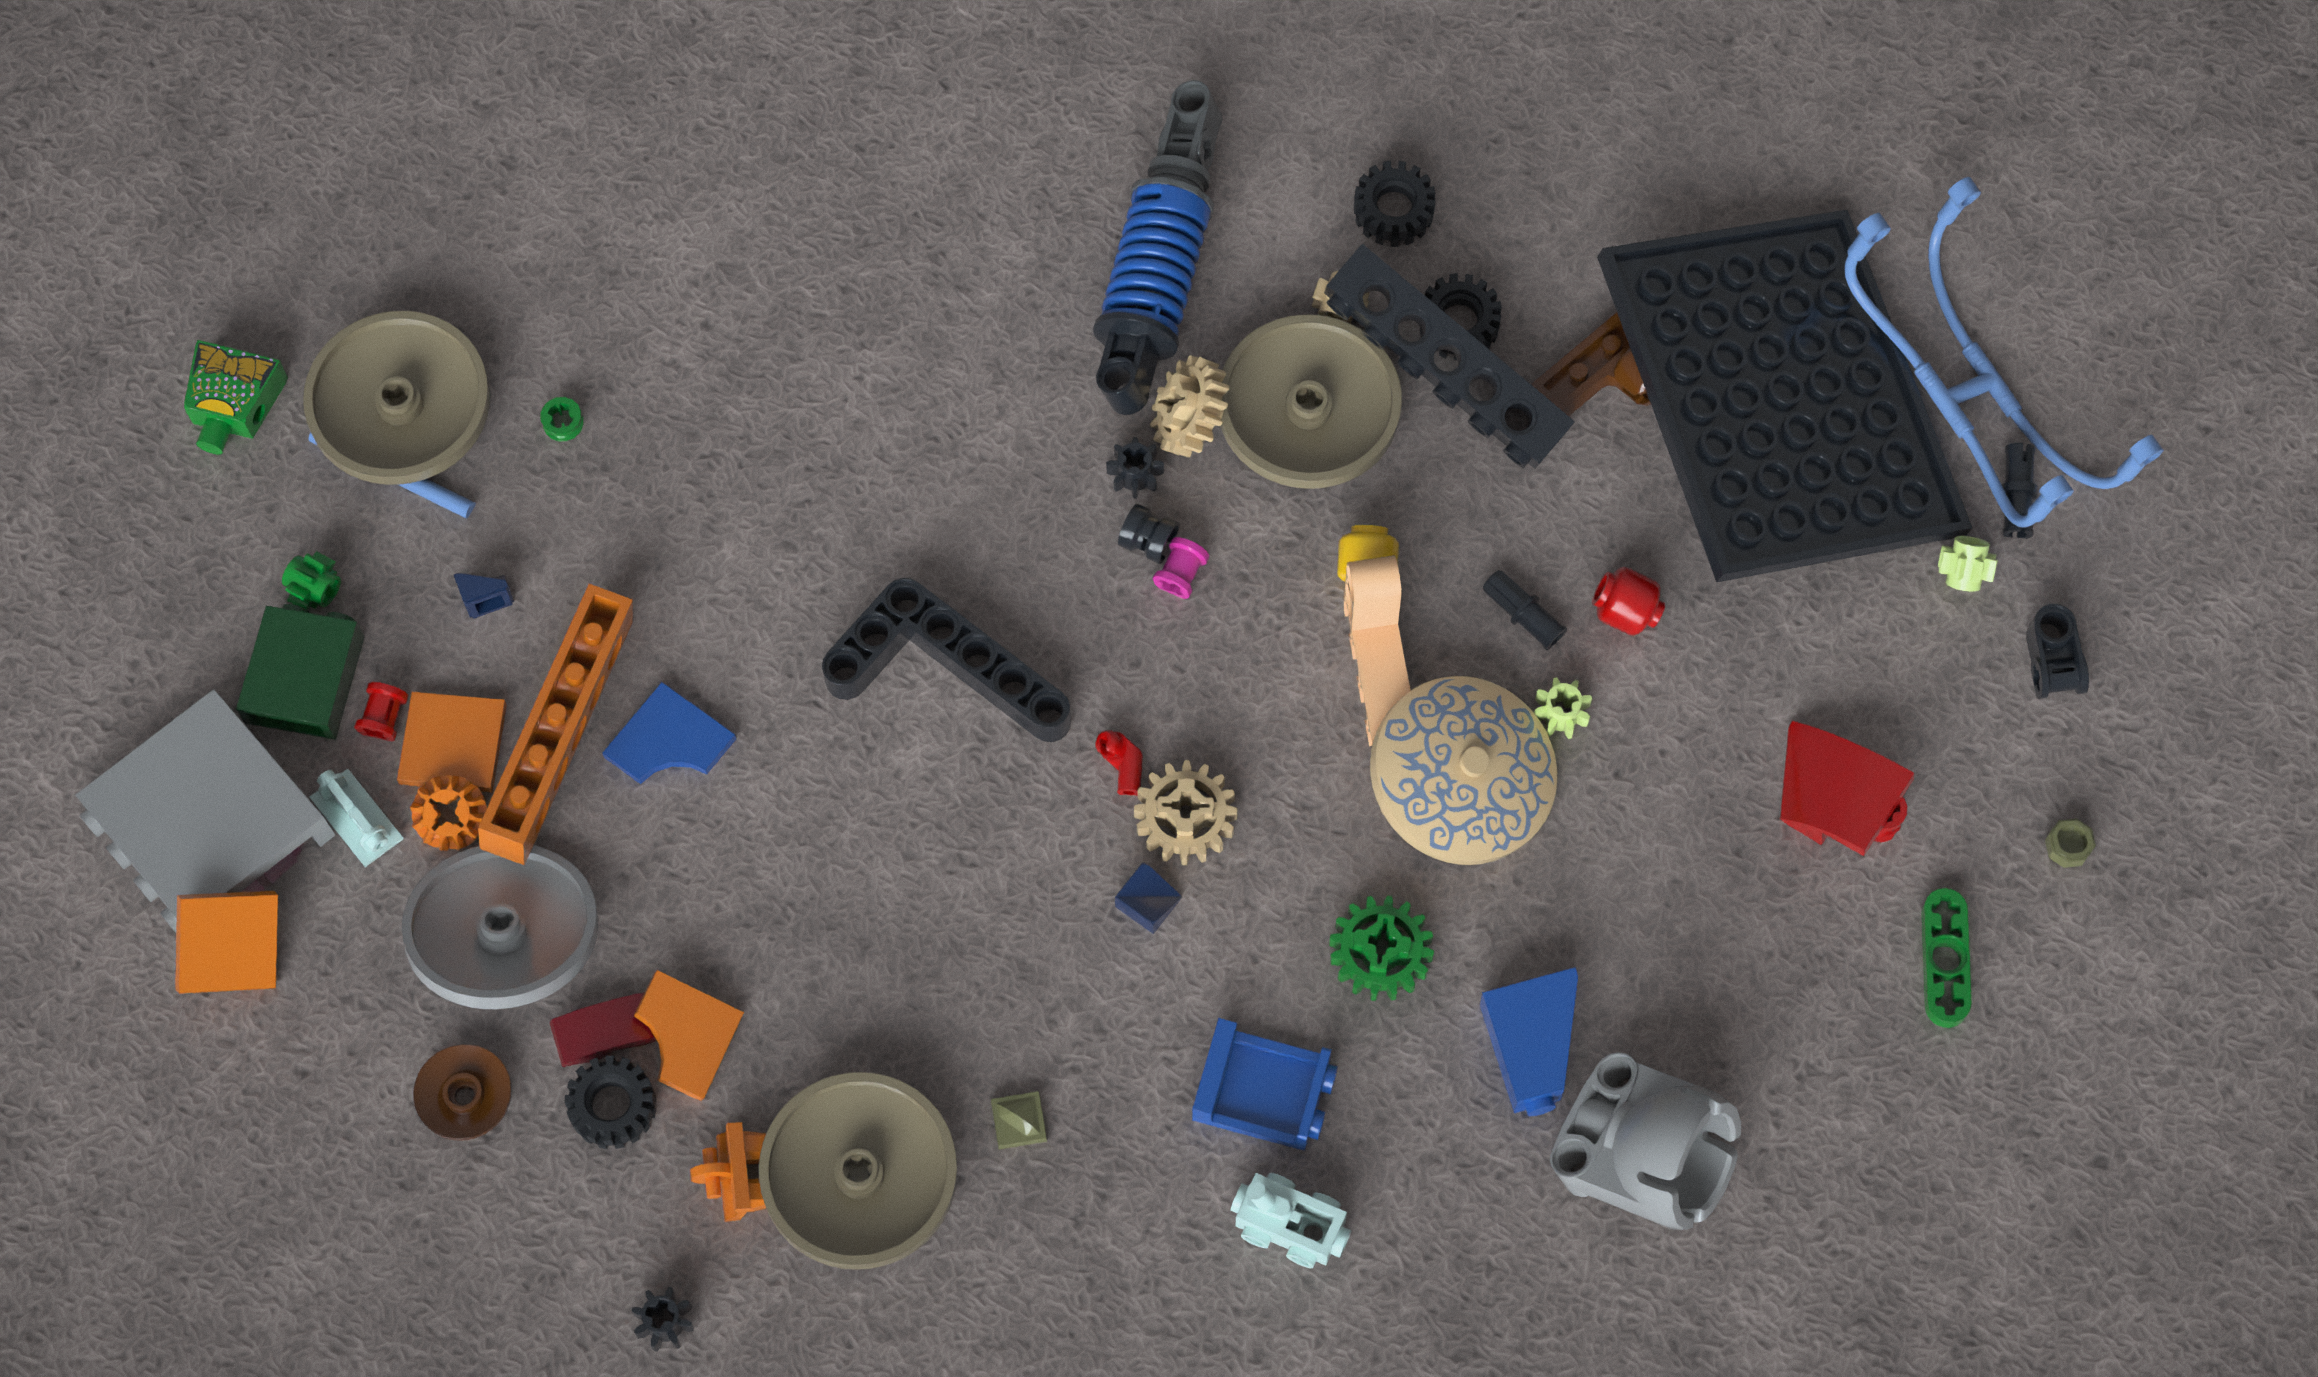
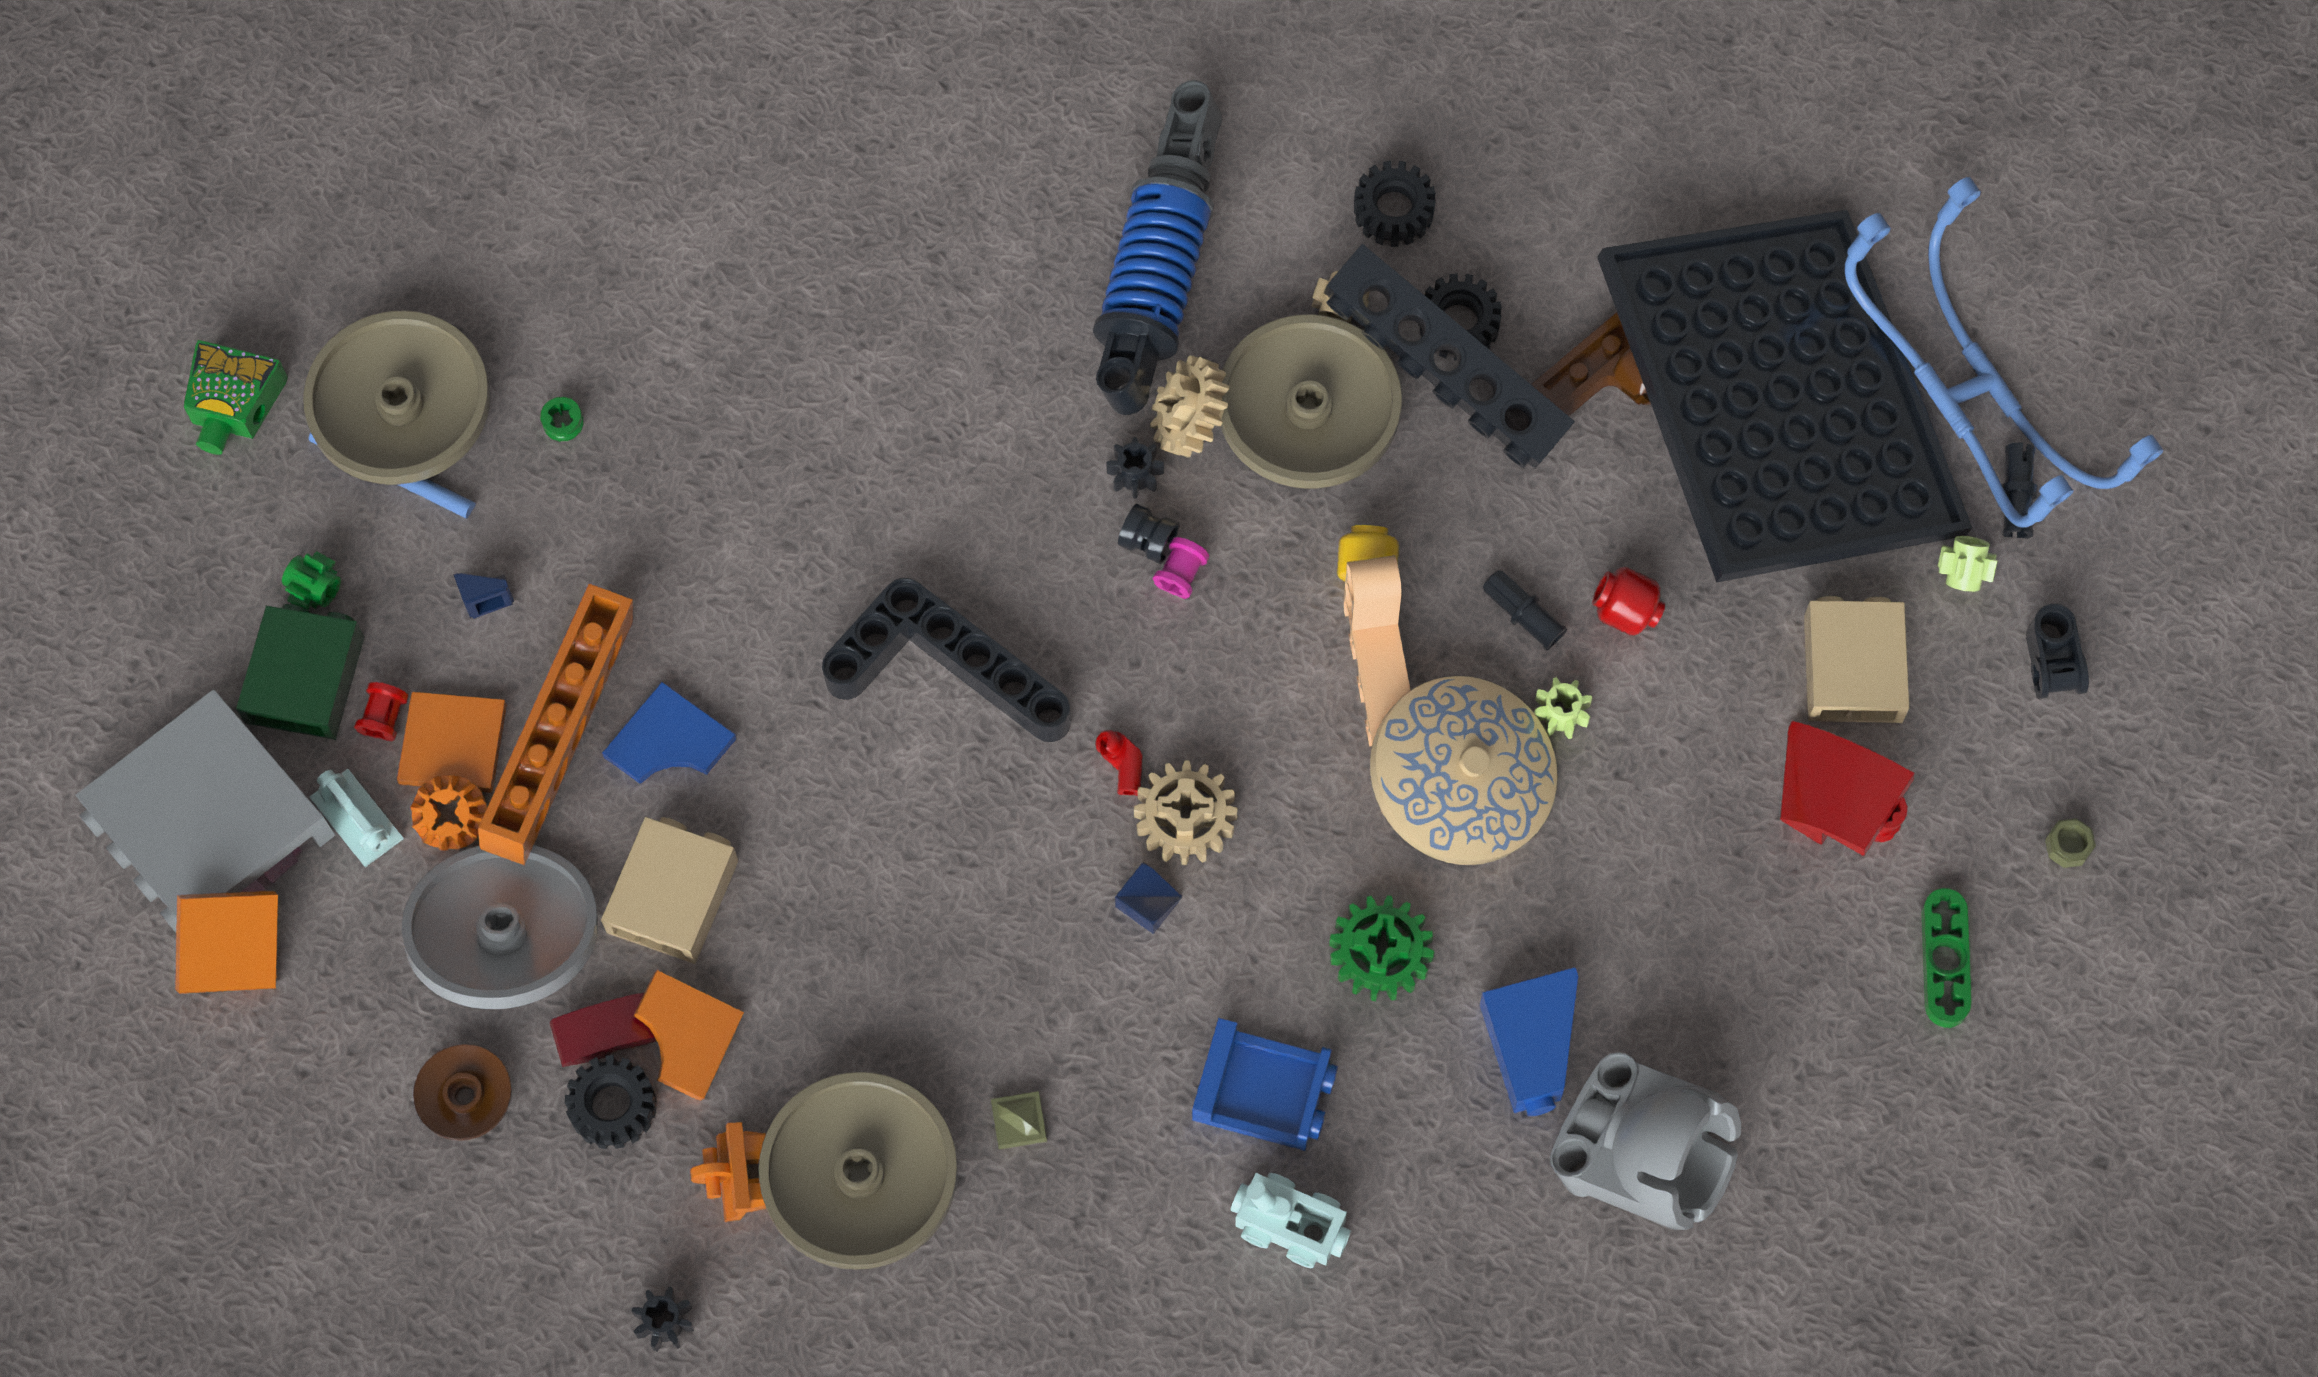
none -> tan brick [601,817,738,964]
none -> tan brick [1804,596,1909,723]

